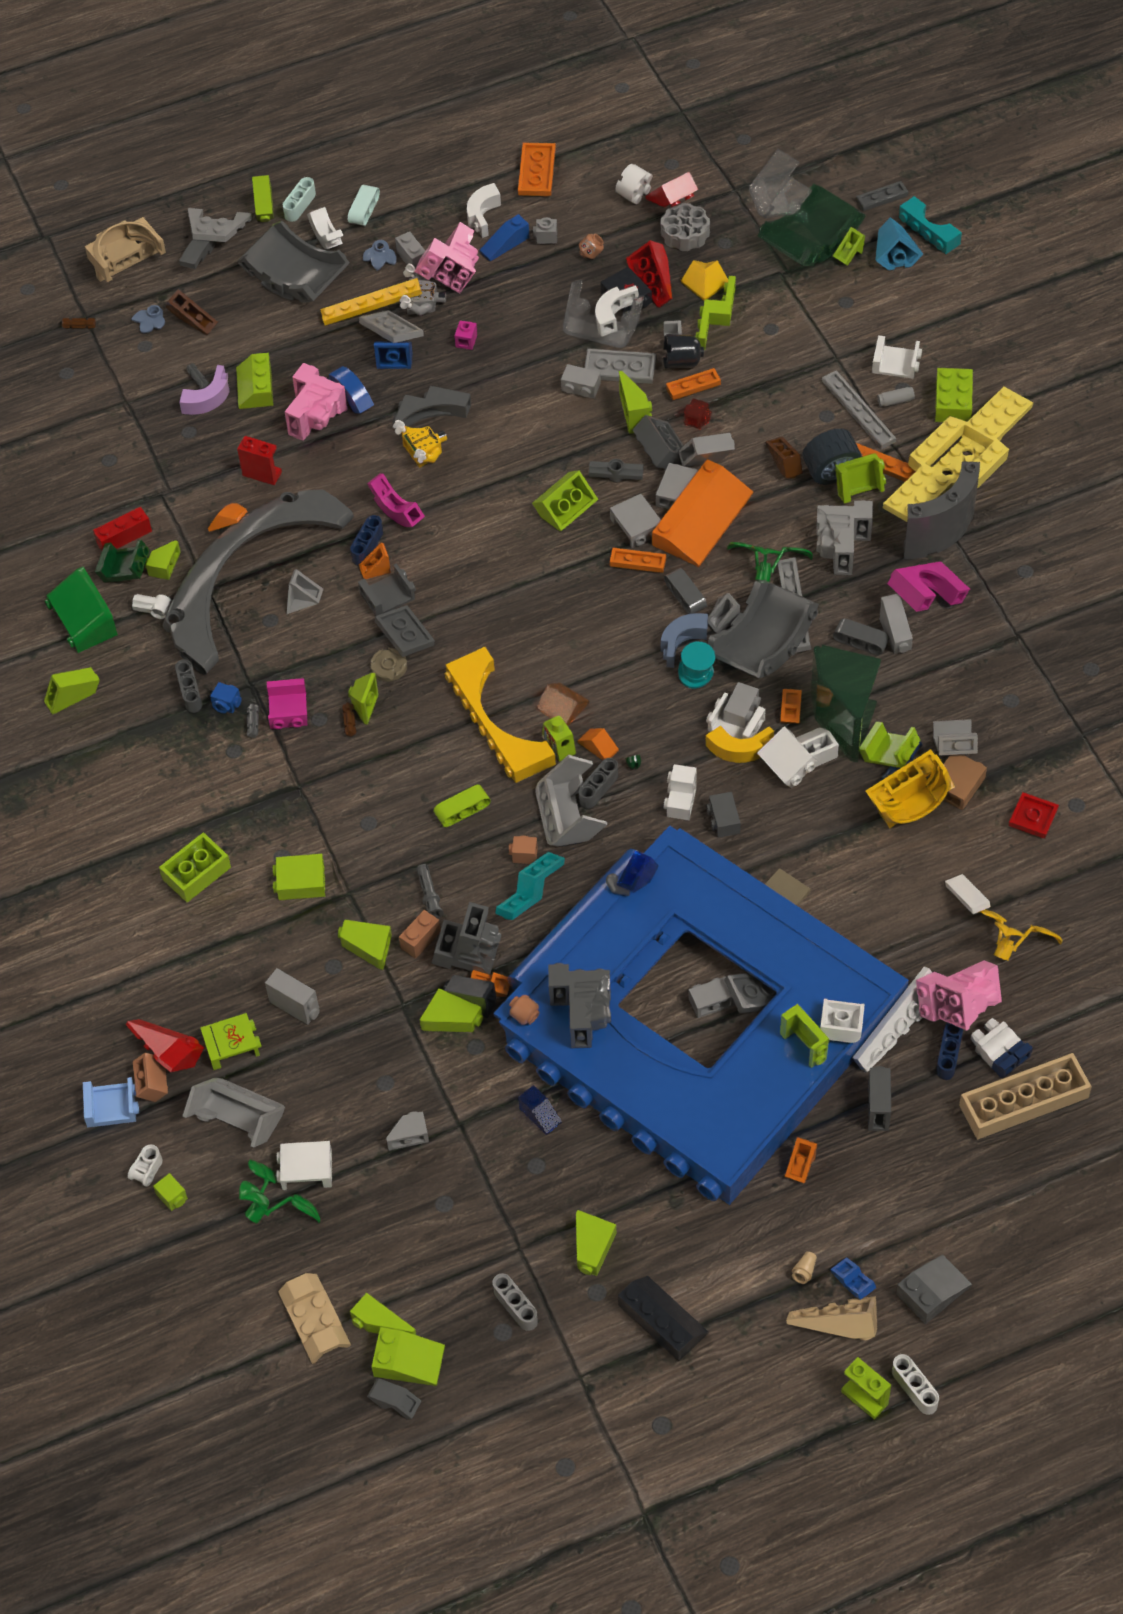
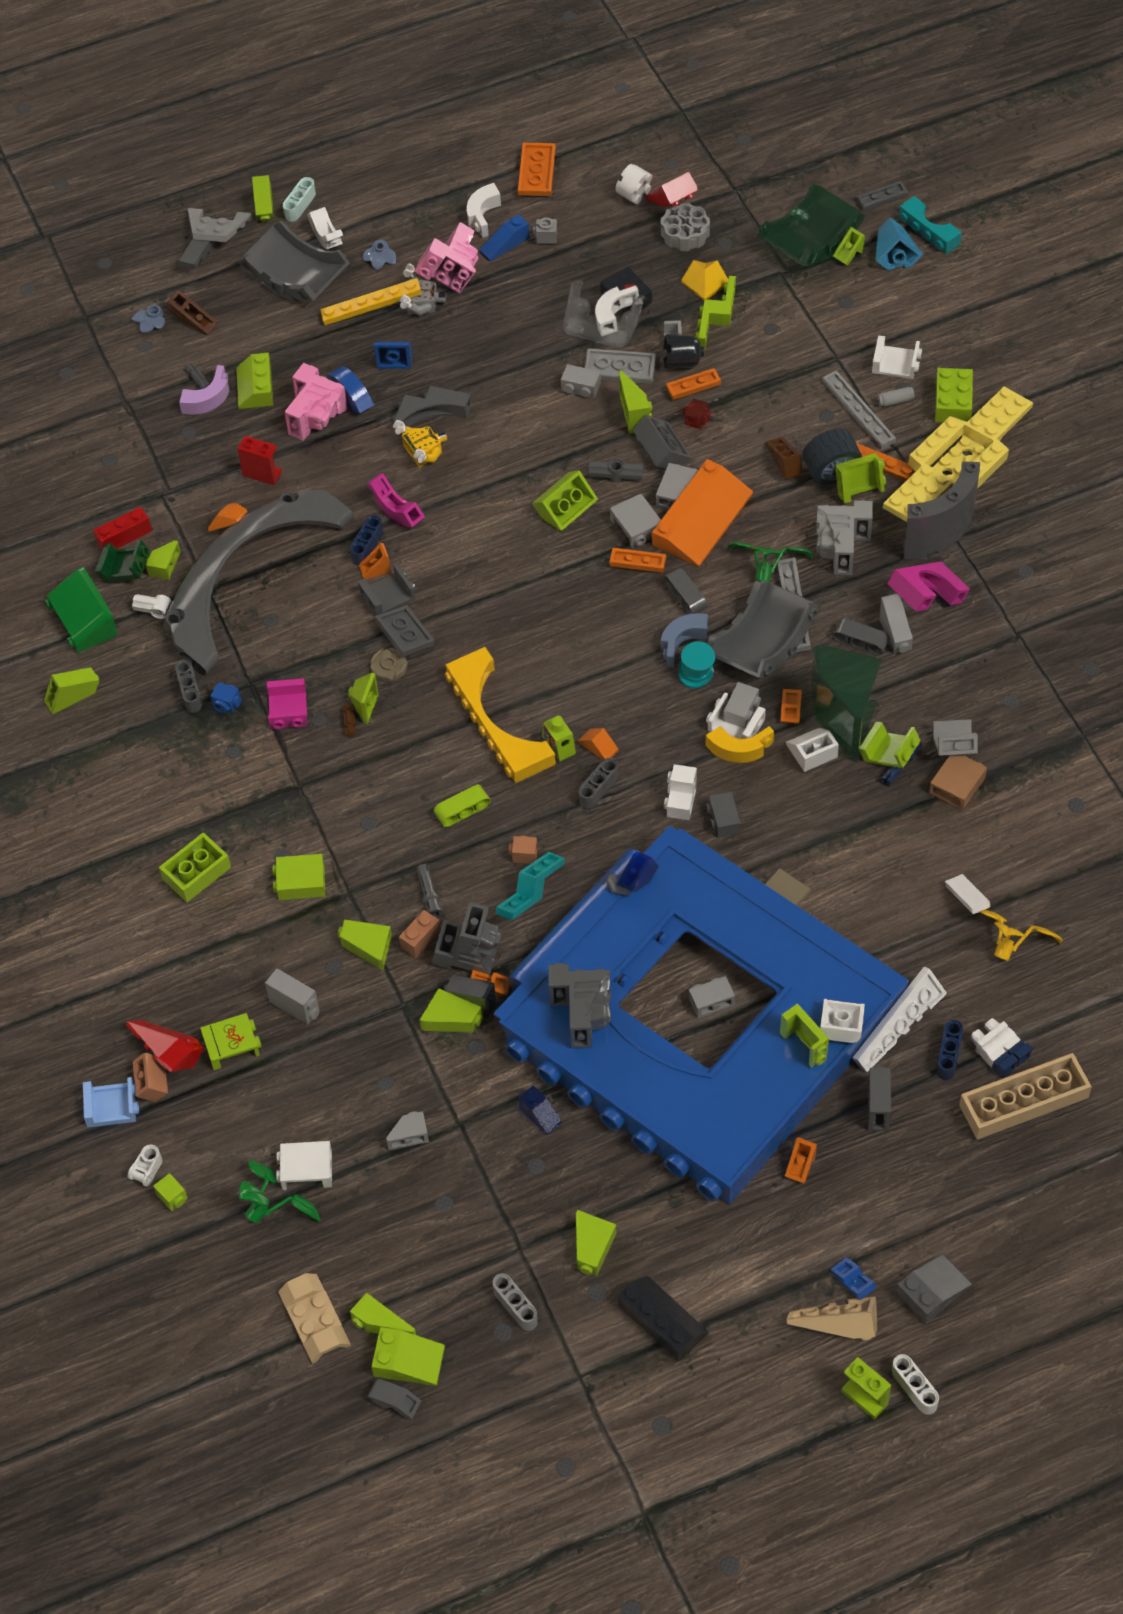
reddish brown axle [62,318,96,328] -> none
tan piece [85,217,166,282] -> none
light grey windscreen [183,1078,285,1147] -> none
dark grey axle [247,704,259,738] -> none
light grey slope [287,569,323,614] -> none
light aqua beam [348,185,380,226] -> none
light grey tile [359,310,424,343] -> none
light grey brick [395,231,425,269] -> none
dark pink brick [455,321,477,350] -> none
nougat head [509,995,540,1025] -> none
light grey windscreen [536,755,607,847] -> none
clear orange slope [537,683,589,726] -> none
nougat head [579,234,604,259] -> none
dark green hinge [625,755,641,769] -> none
red wedge [626,240,672,307] -> none
light grey brick [678,433,735,467] -> none
light grey slope [708,593,740,633] -> none
dark grey plate [724,973,777,1013] -> none
clear windscreen [749,149,812,218] -> none
white panel [757,726,819,788] -> none
tan cone [792,1252,817,1284] -> none
yellow piece [866,749,955,829] -> none
bright pink brick [916,960,1002,1030] -> none
red plate [1008,792,1059,839] -> none

